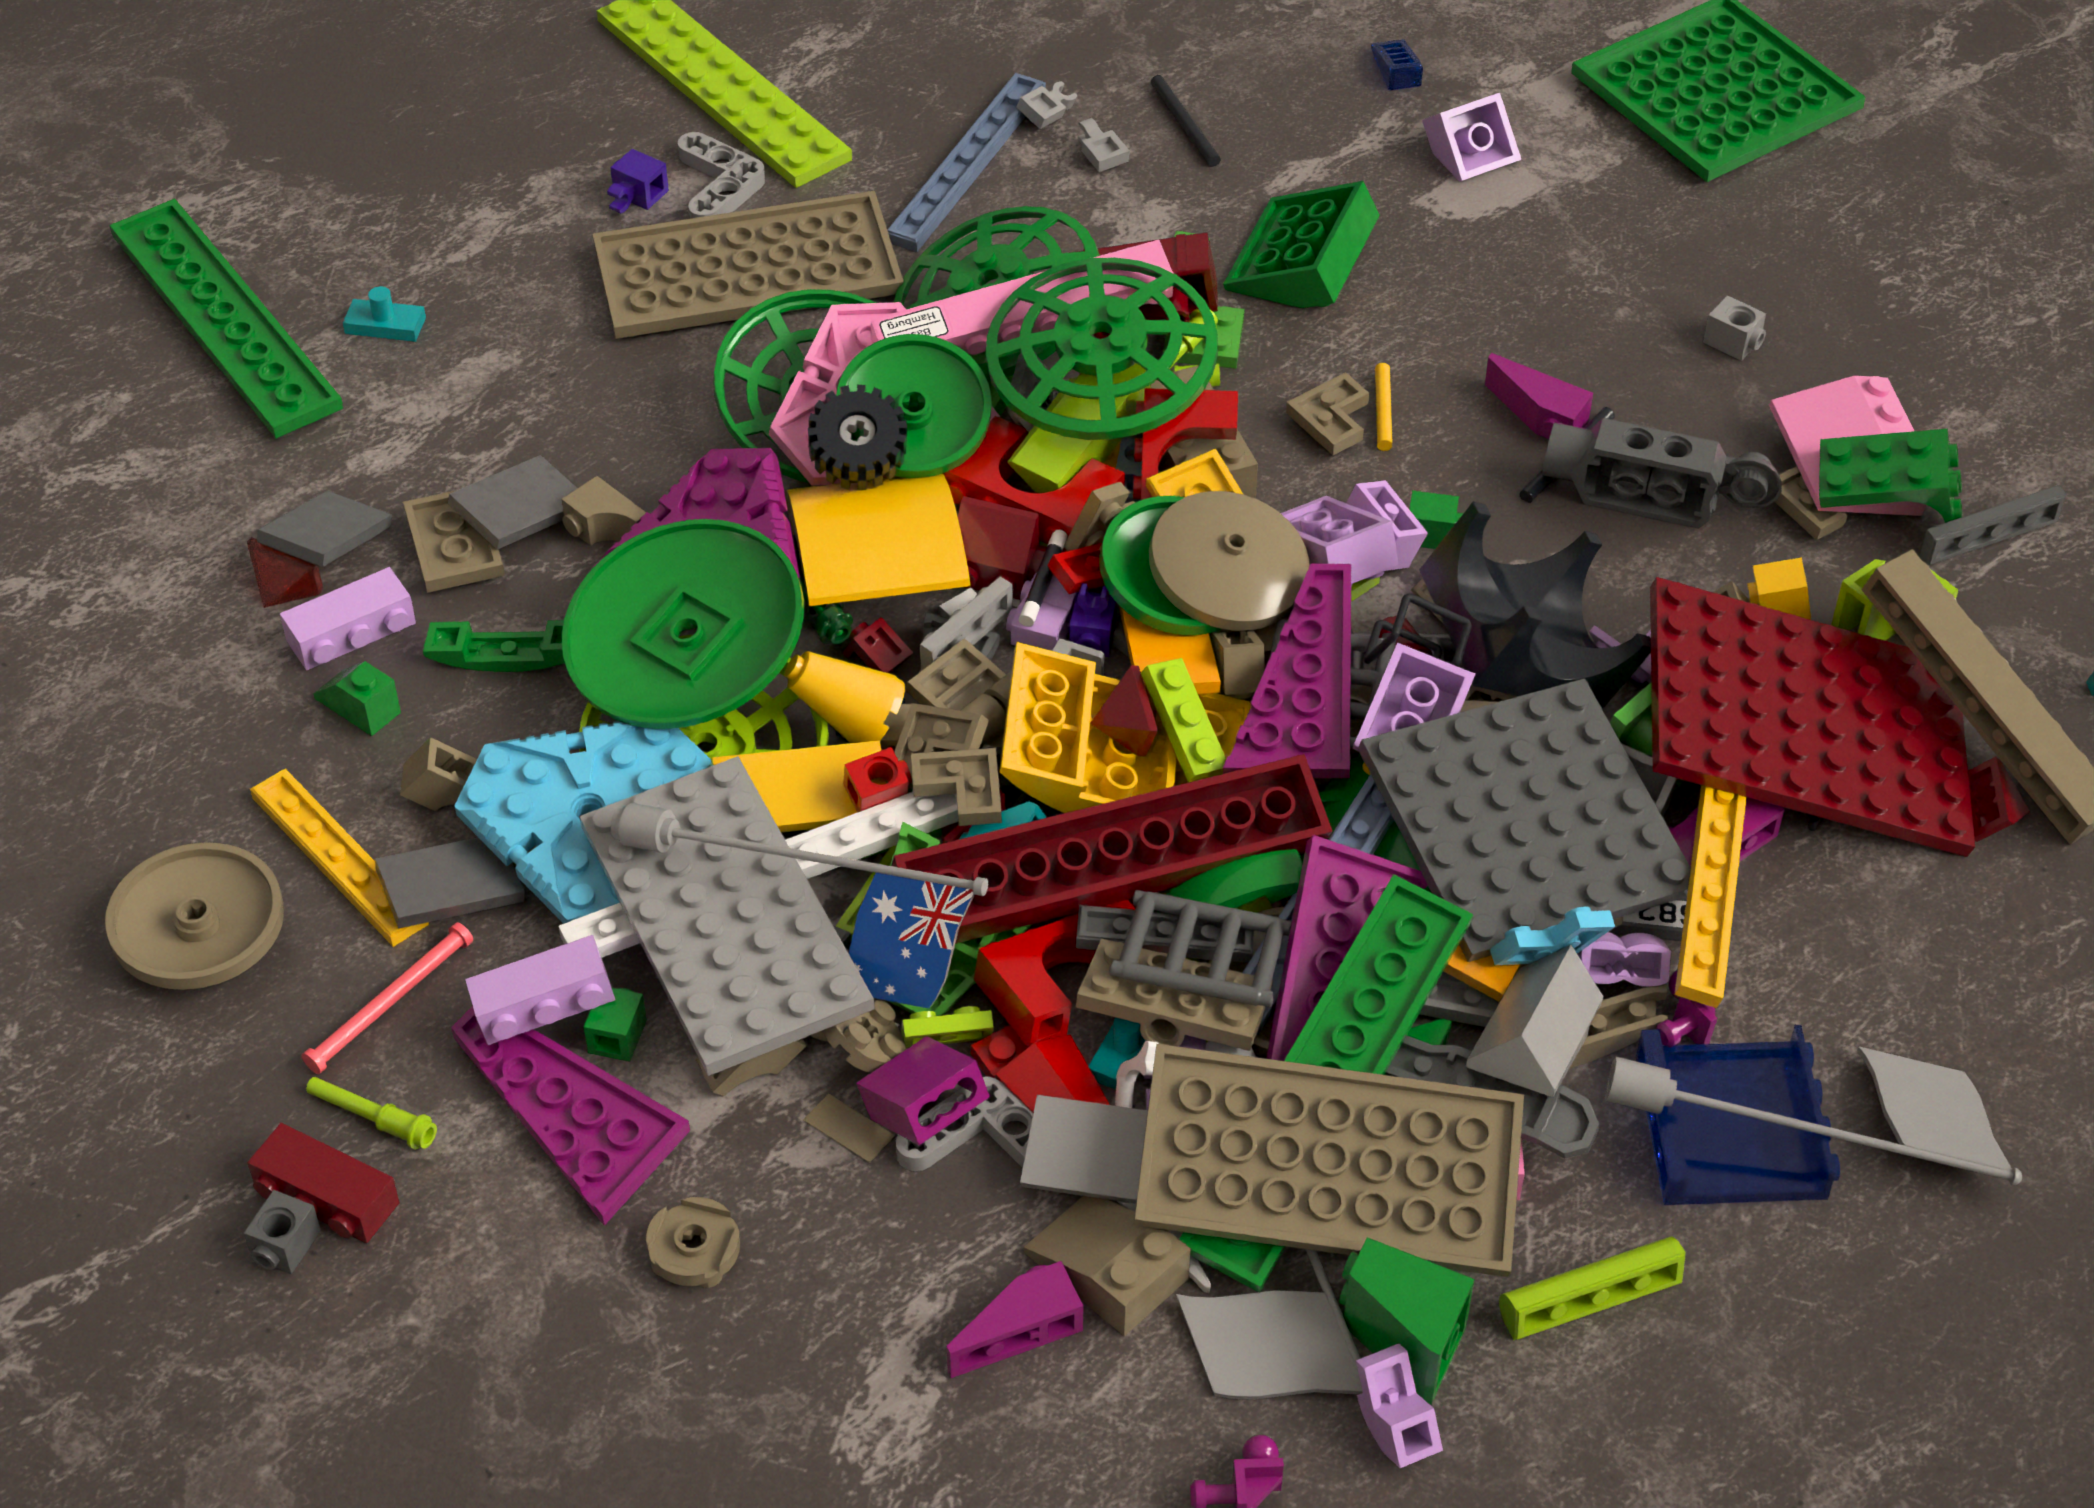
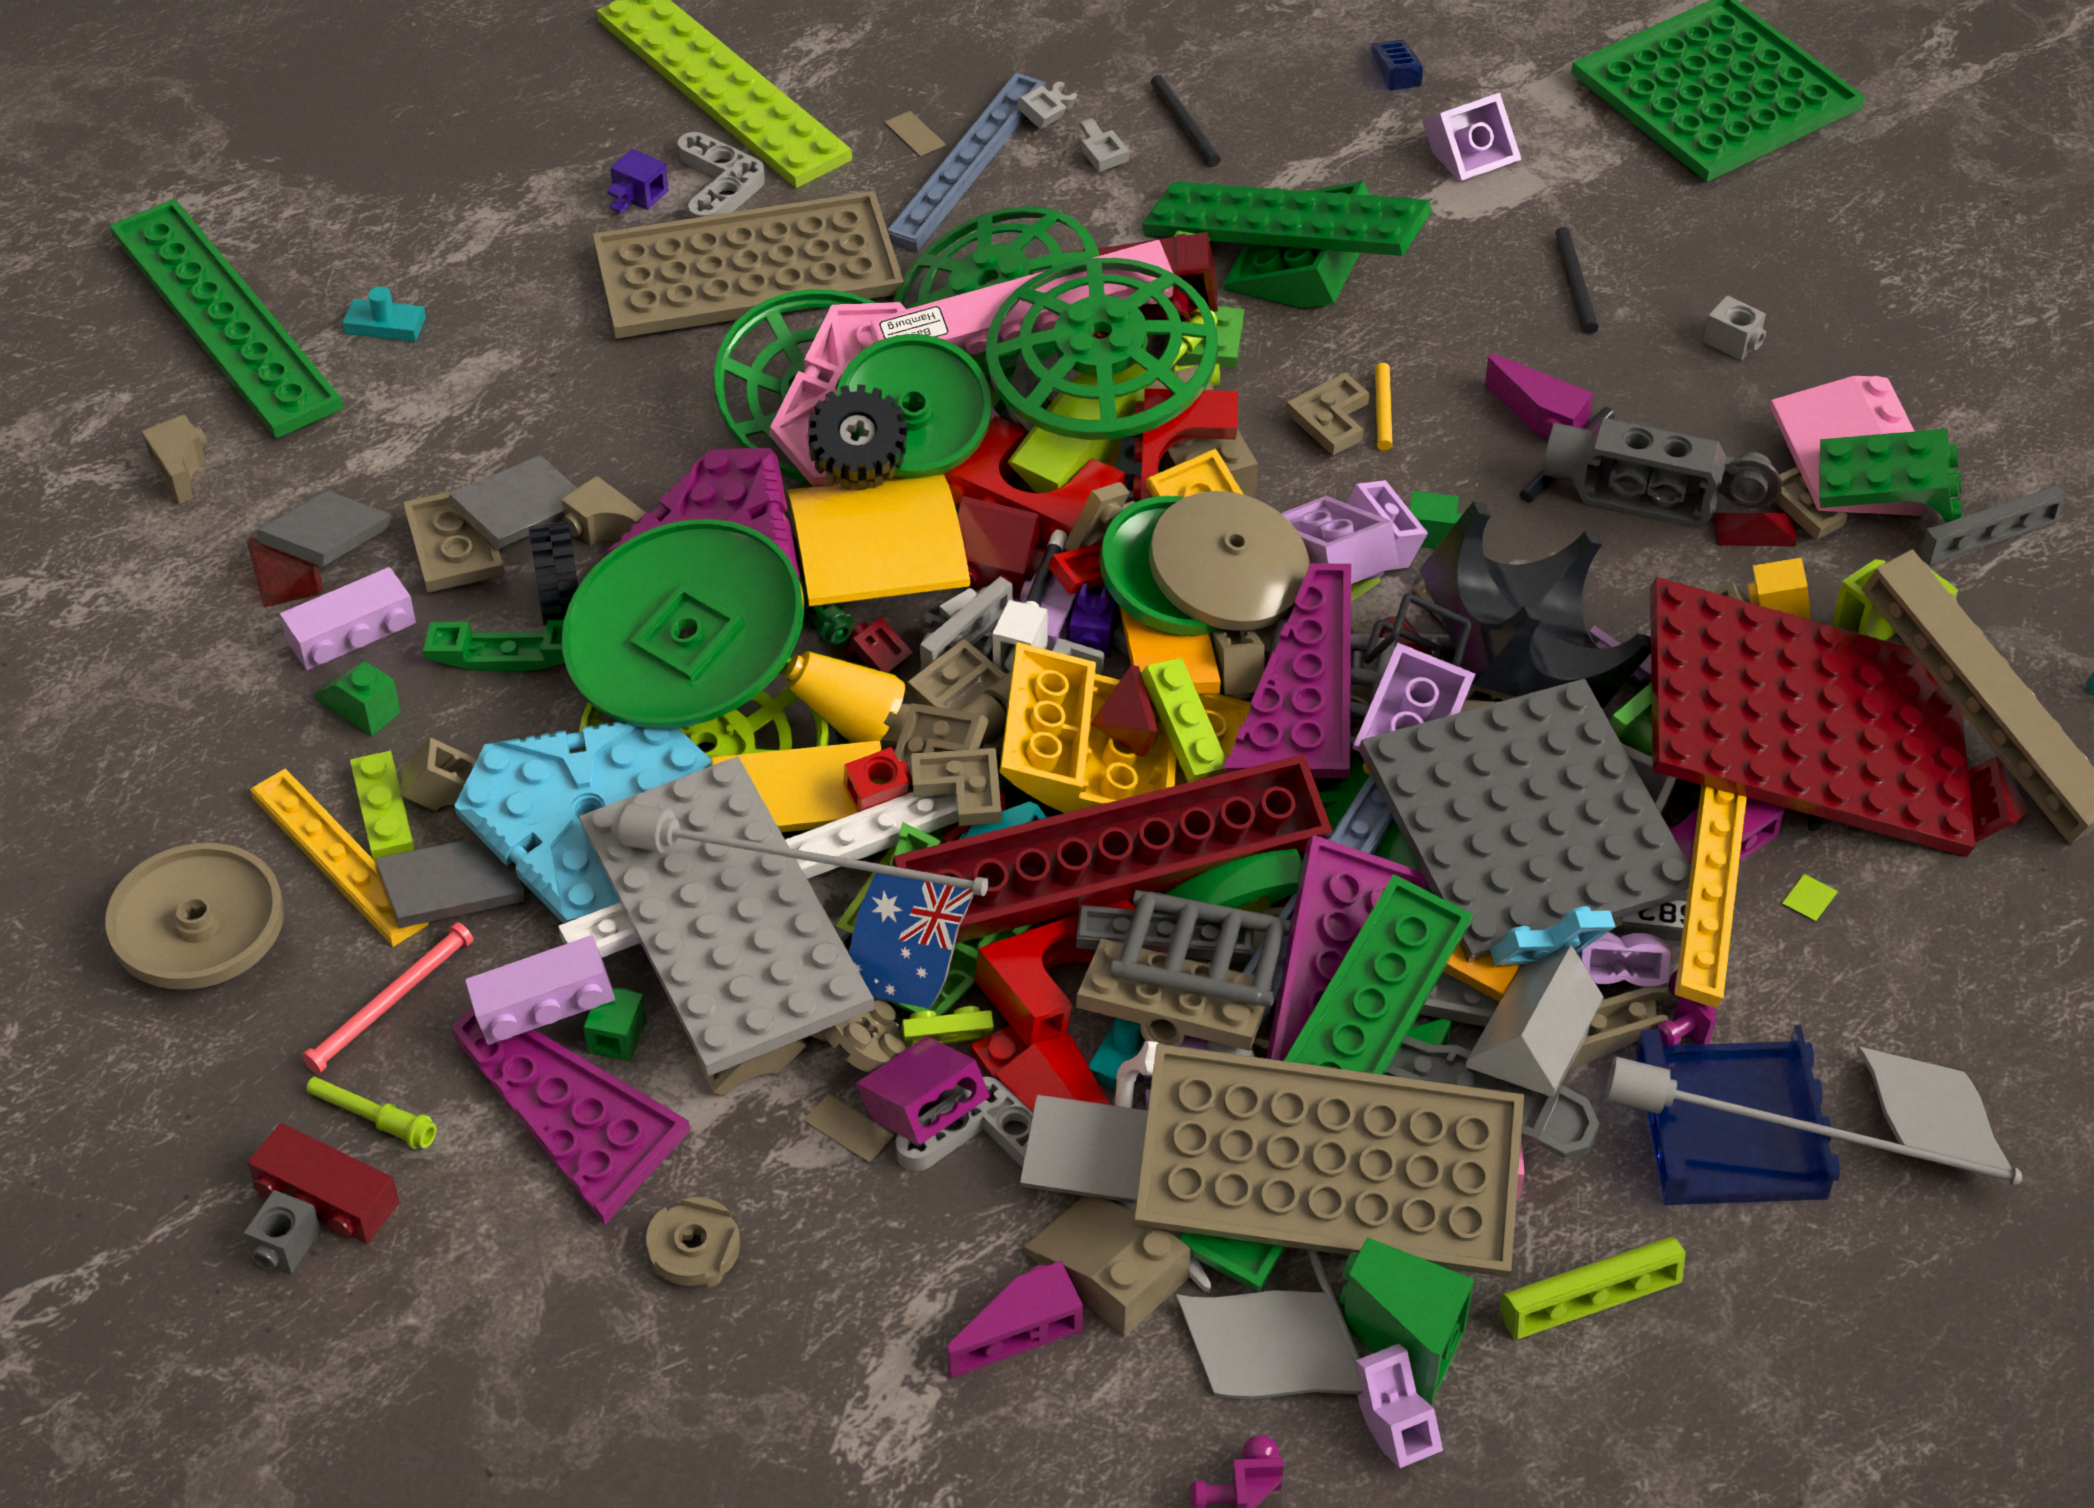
none -> dark tan arch [142,414,208,504]
none -> lime plate [350,750,415,861]
none -> black bush [528,521,579,626]
none -> dark tan sticker [885,111,946,156]
none -> white brick [993,600,1048,674]
none -> green plate [1142,181,1432,256]
none -> black bar [1555,227,1599,334]
none -> dark red slope [1713,512,1796,547]
none -> lime sticker [1782,874,1838,921]

